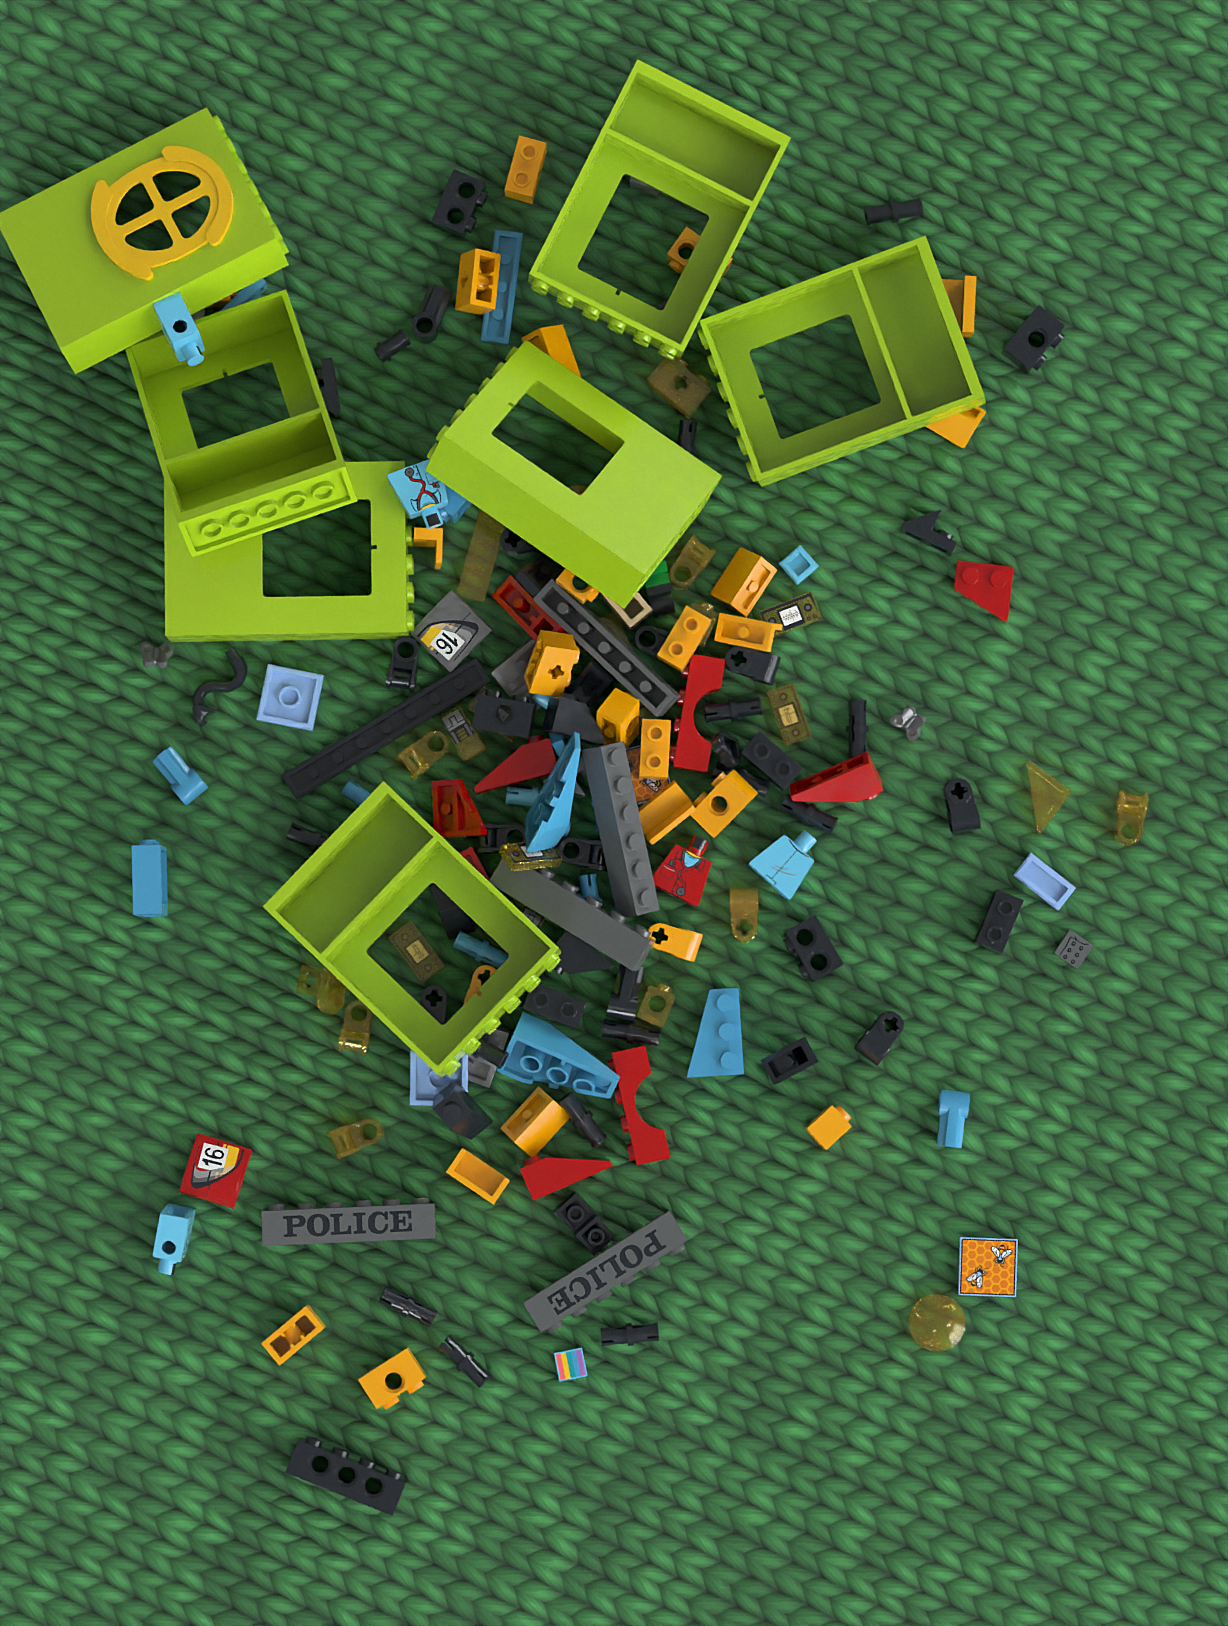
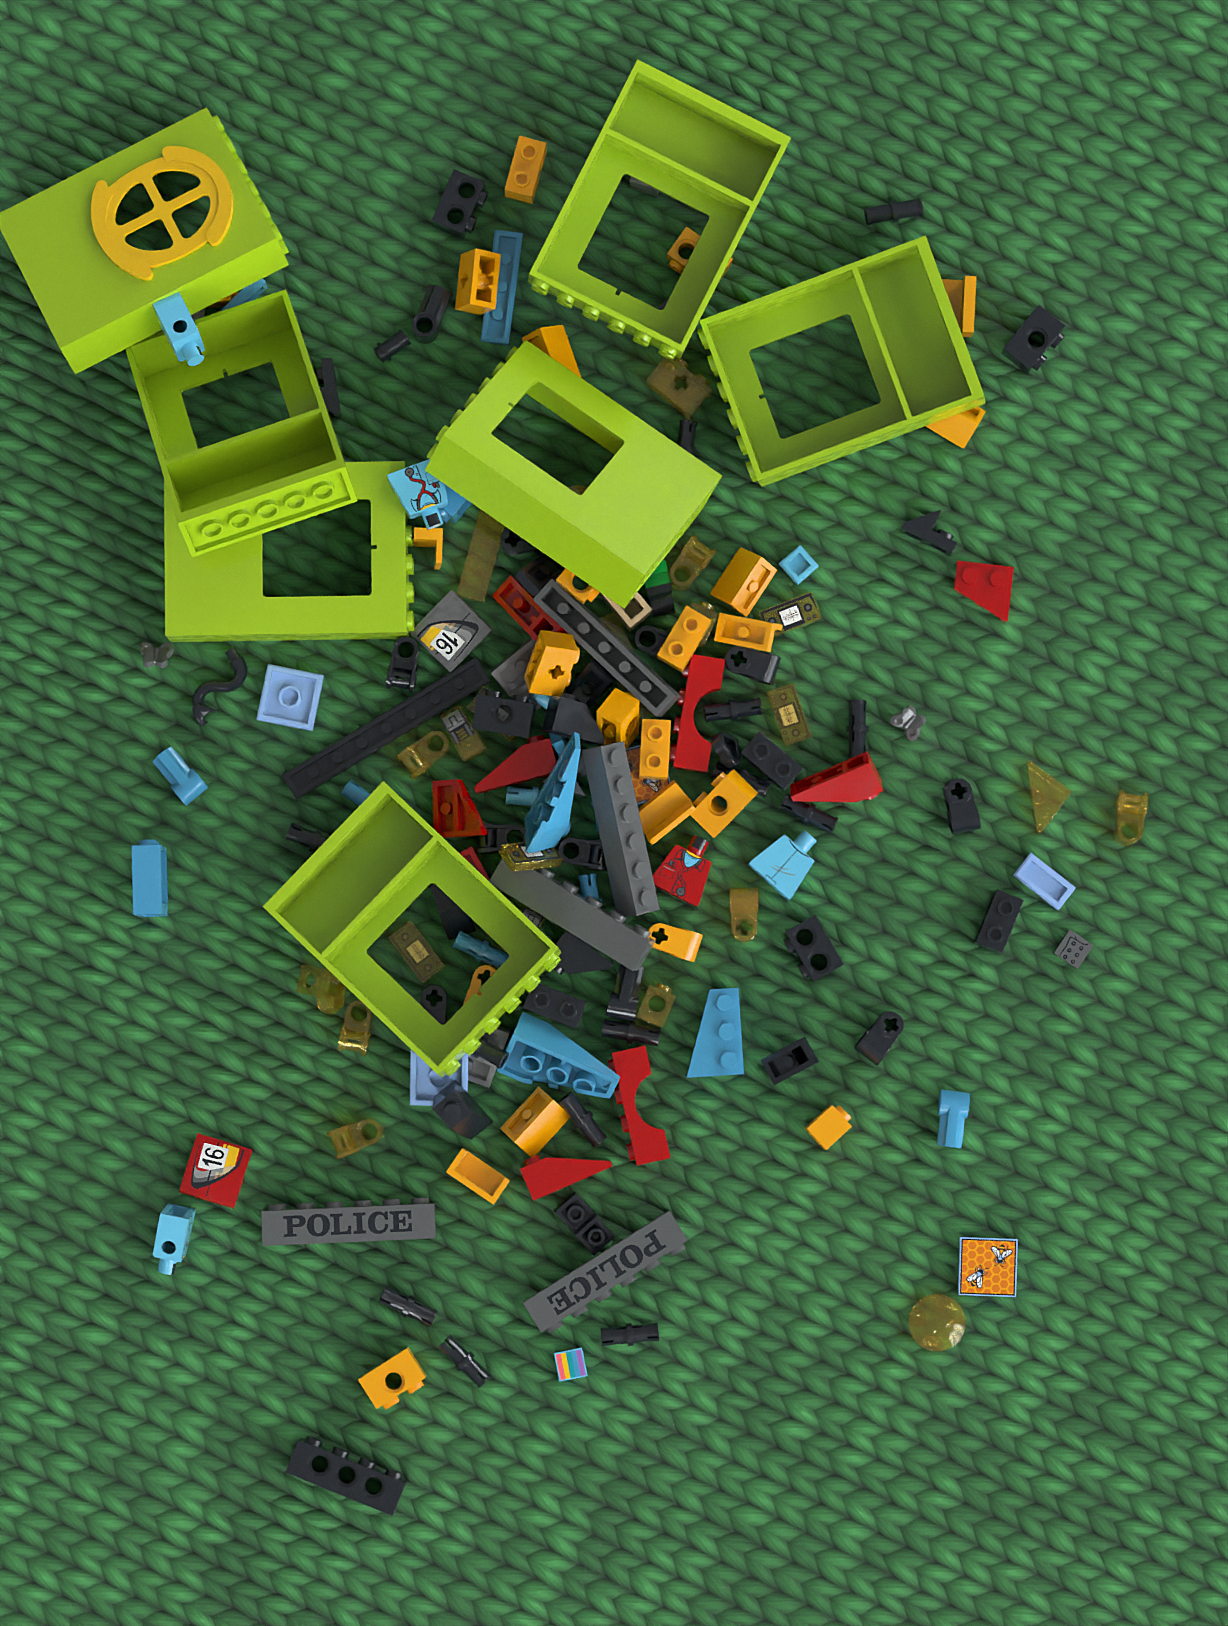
light orange brick [261,1305,326,1366] -> none

